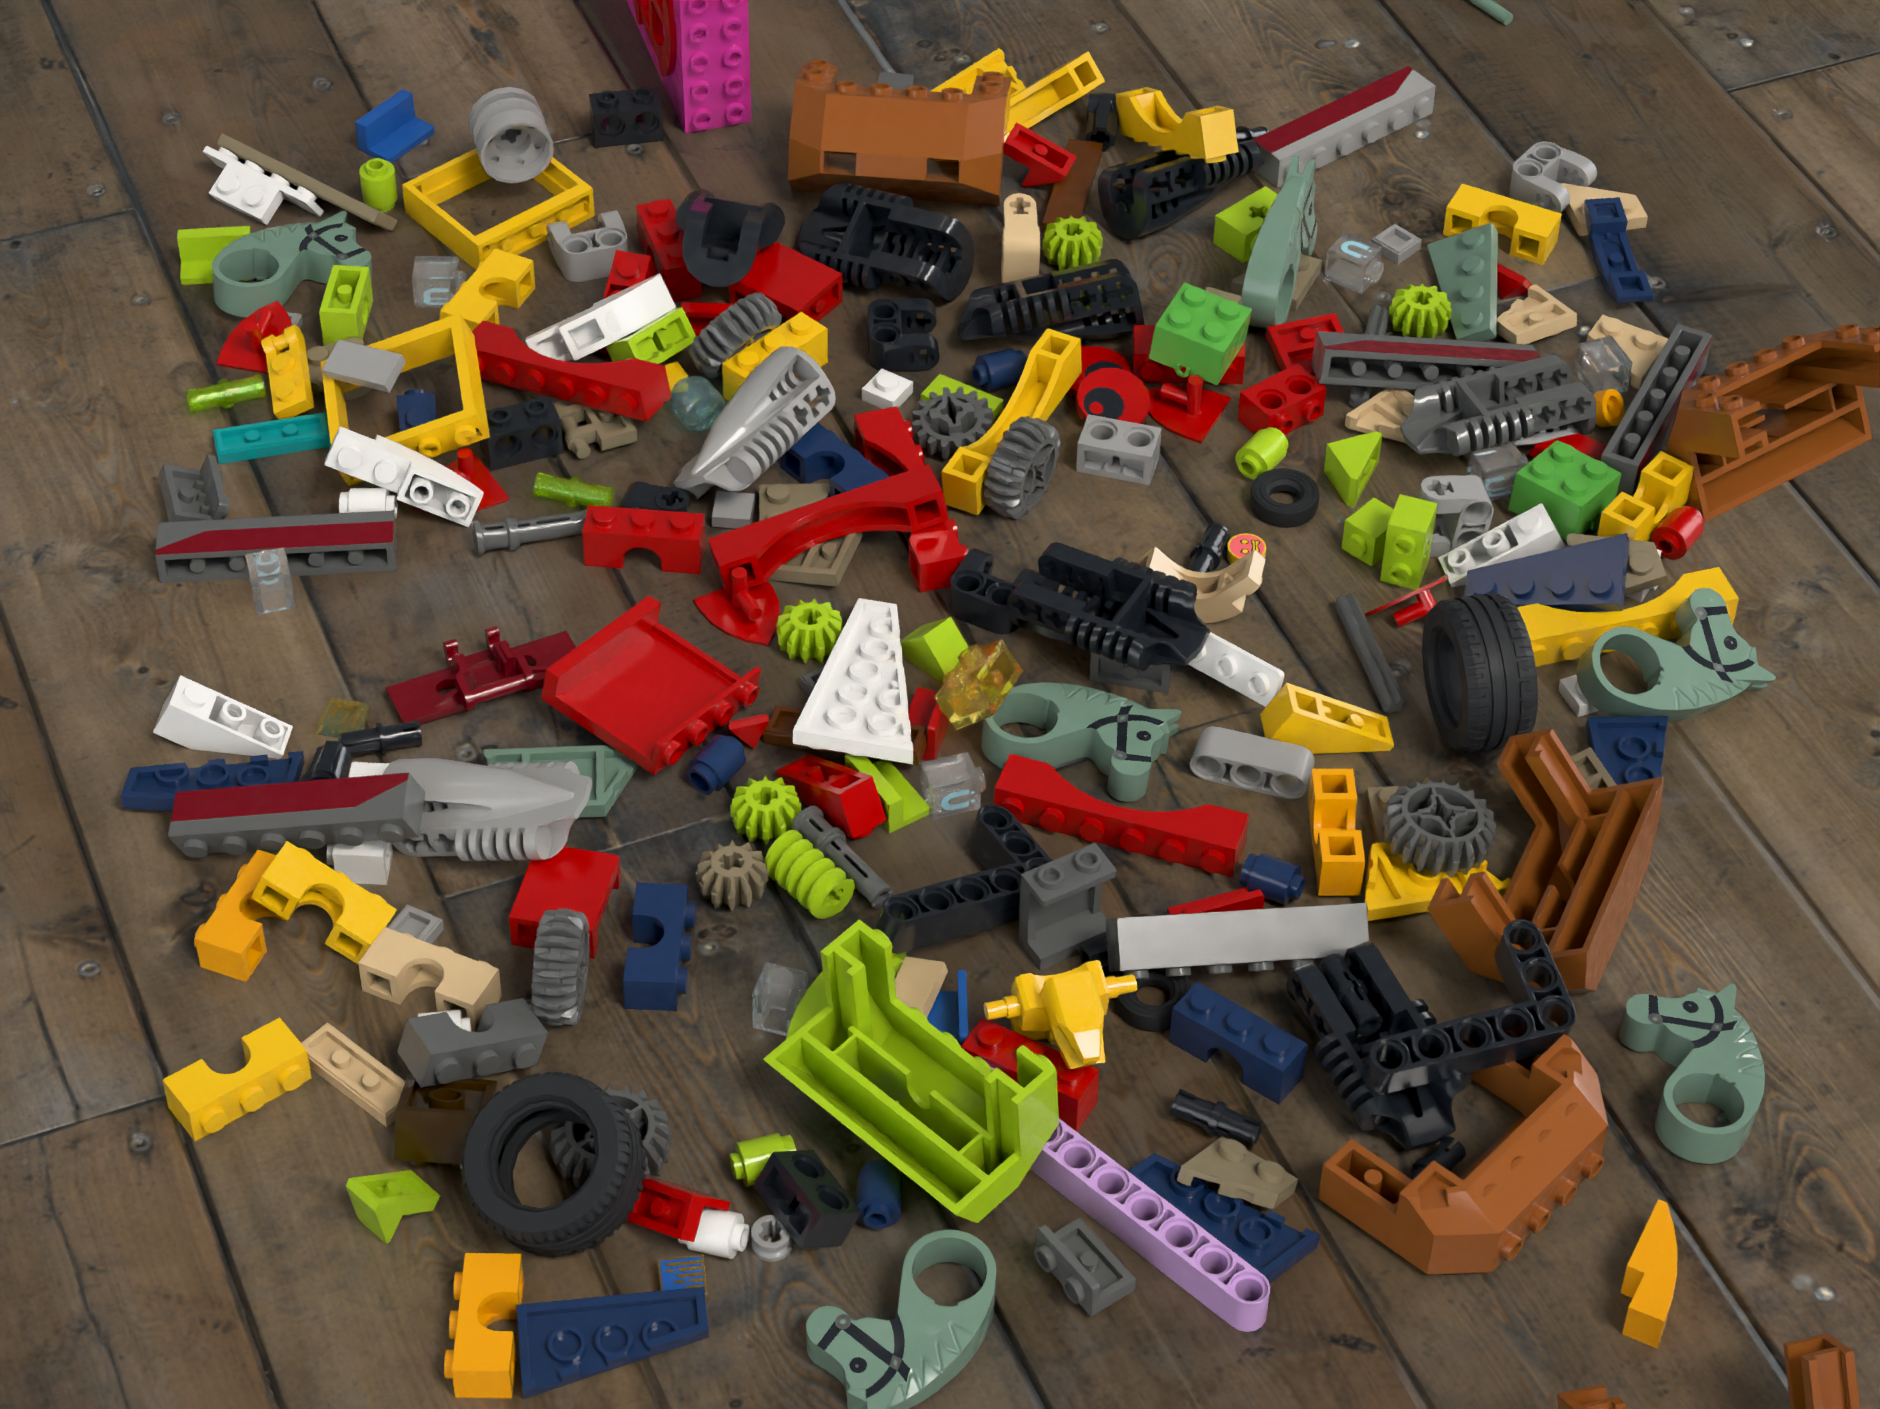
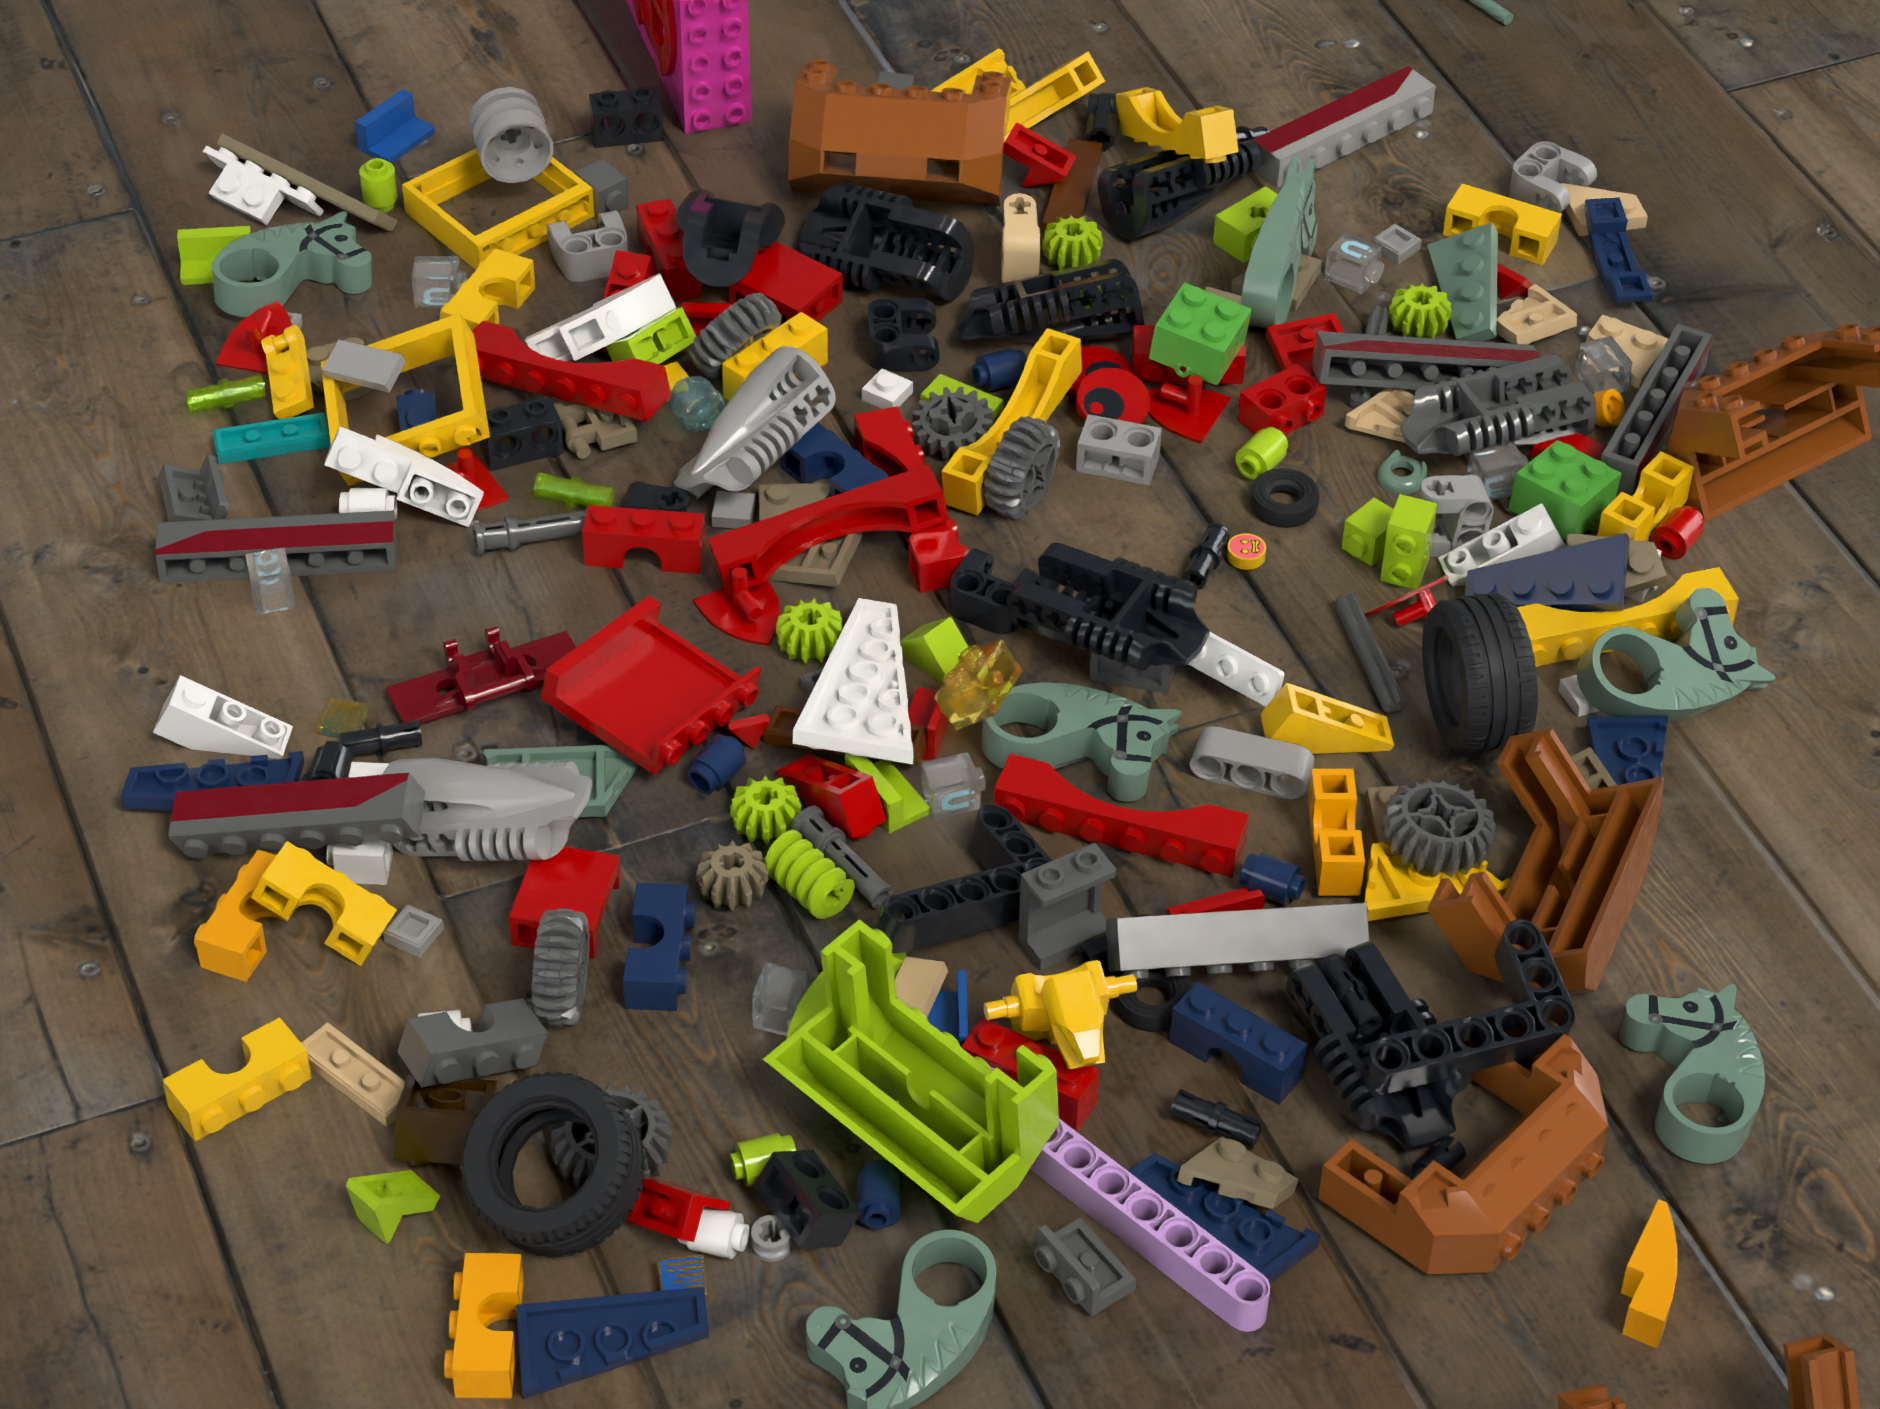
lime brick [319,265,373,345] -> none
tan arch [358,927,502,1032] -> none
tan arch [1133,547,1266,623] -> none
lime slope [1324,431,1382,508] -> none
none -> dark grey brick [574,158,629,218]
none -> sand green piece [1377,449,1427,495]

